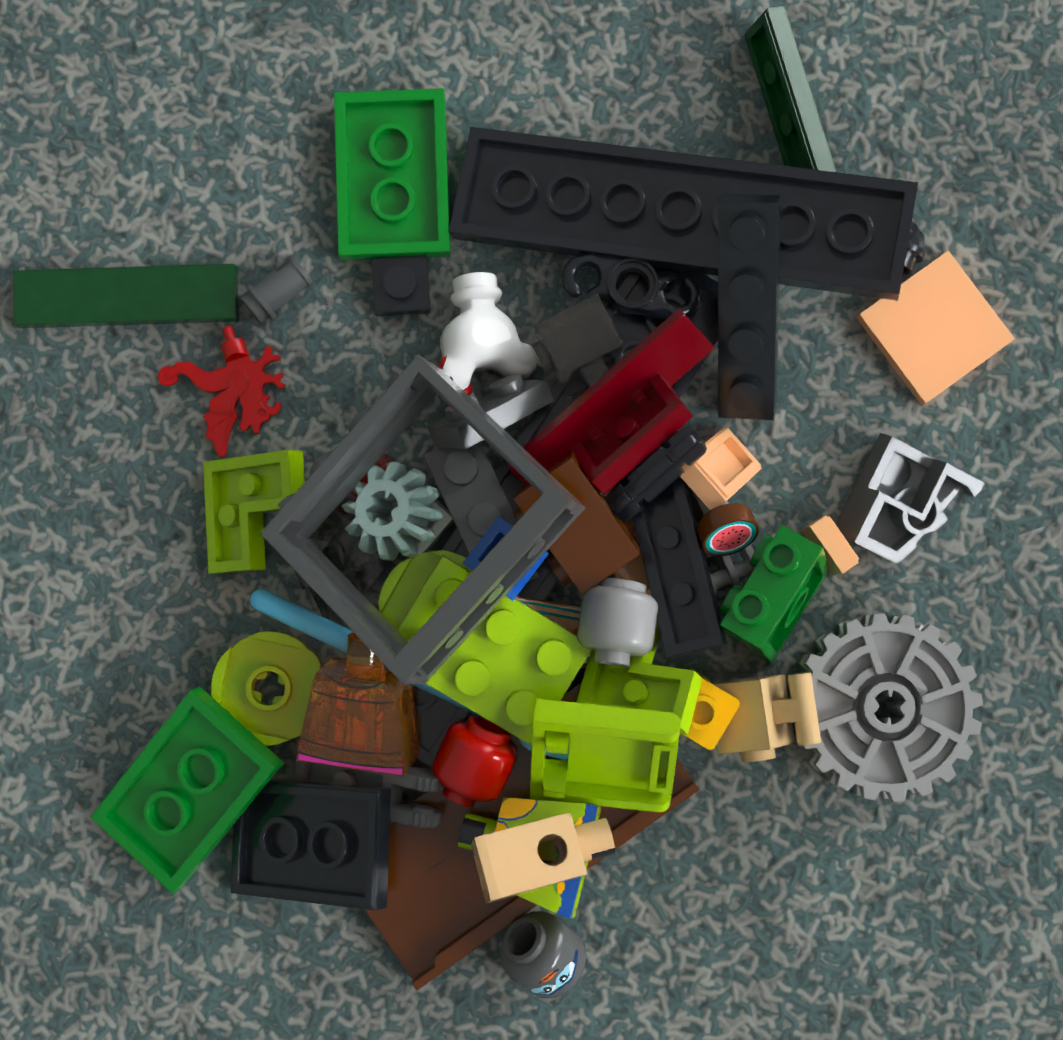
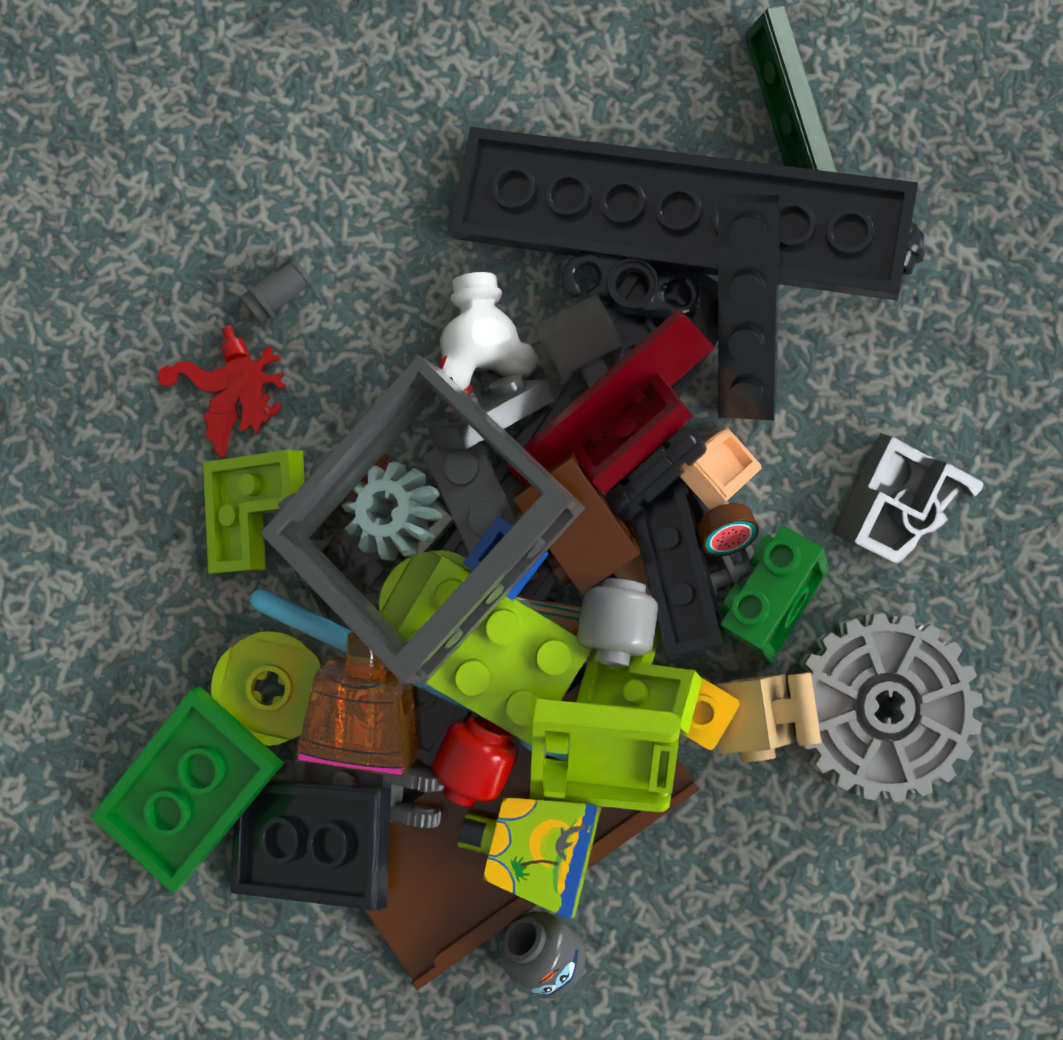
dark green tile [13,264,239,328] -> none
green plate [334,88,451,261] -> none
black plate [371,255,431,316] -> none
tan torso [471,813,615,903] -> none
light nougat tile [801,515,859,576] -> none
light nougat tile [856,250,1015,406] -> none

